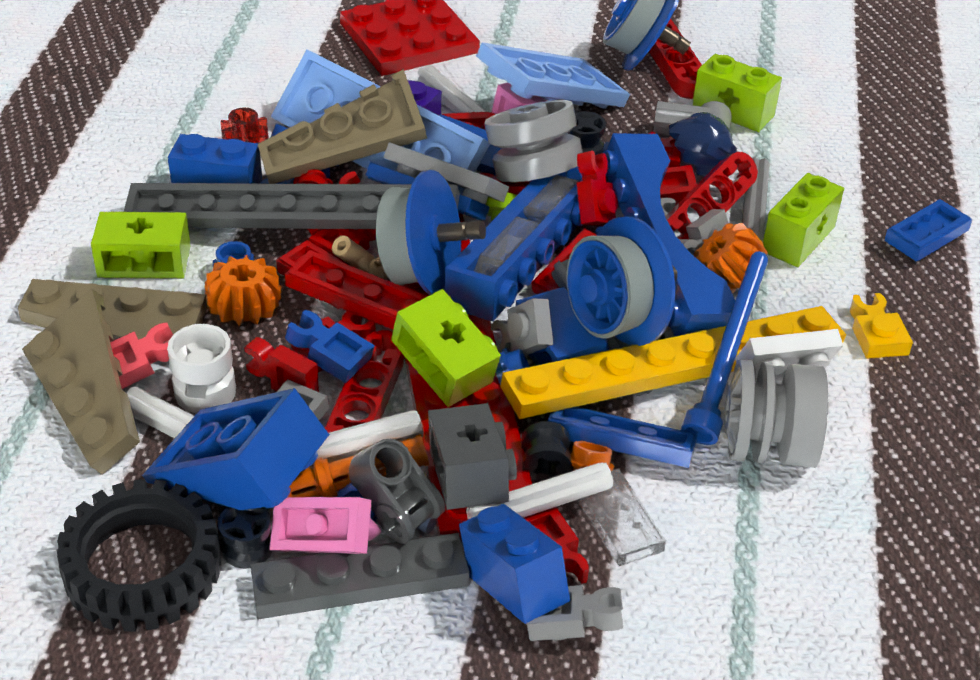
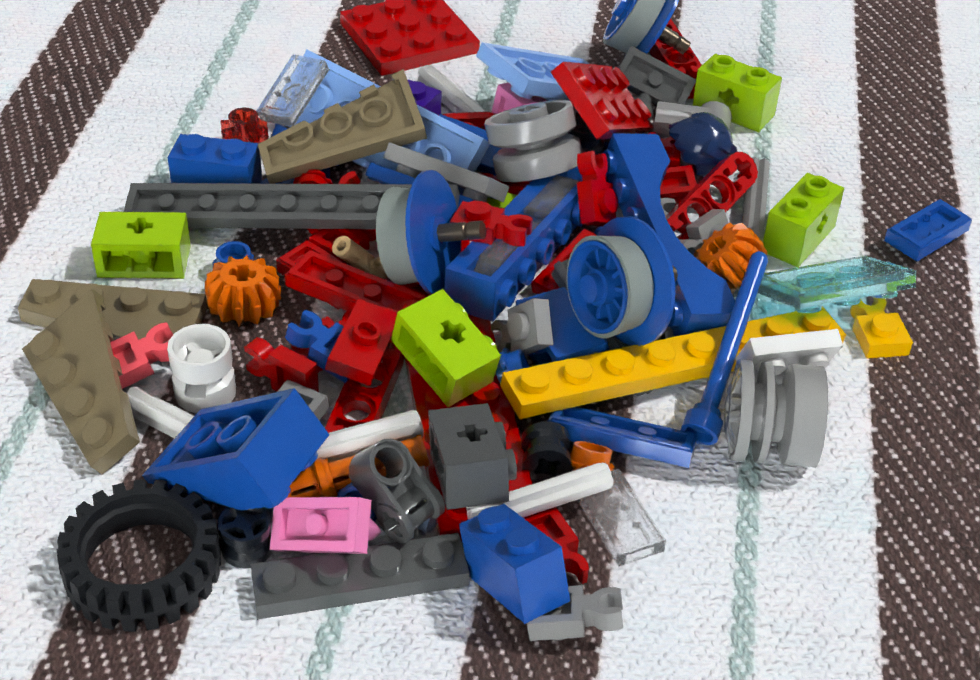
none -> clear plate [256,54,329,127]
none -> red plate [325,298,397,386]
none -> red plate [450,201,533,247]
none -> red plate [551,62,654,140]
none -> dark grey plate [619,46,696,121]
none -> clear light blue plate [758,255,916,313]

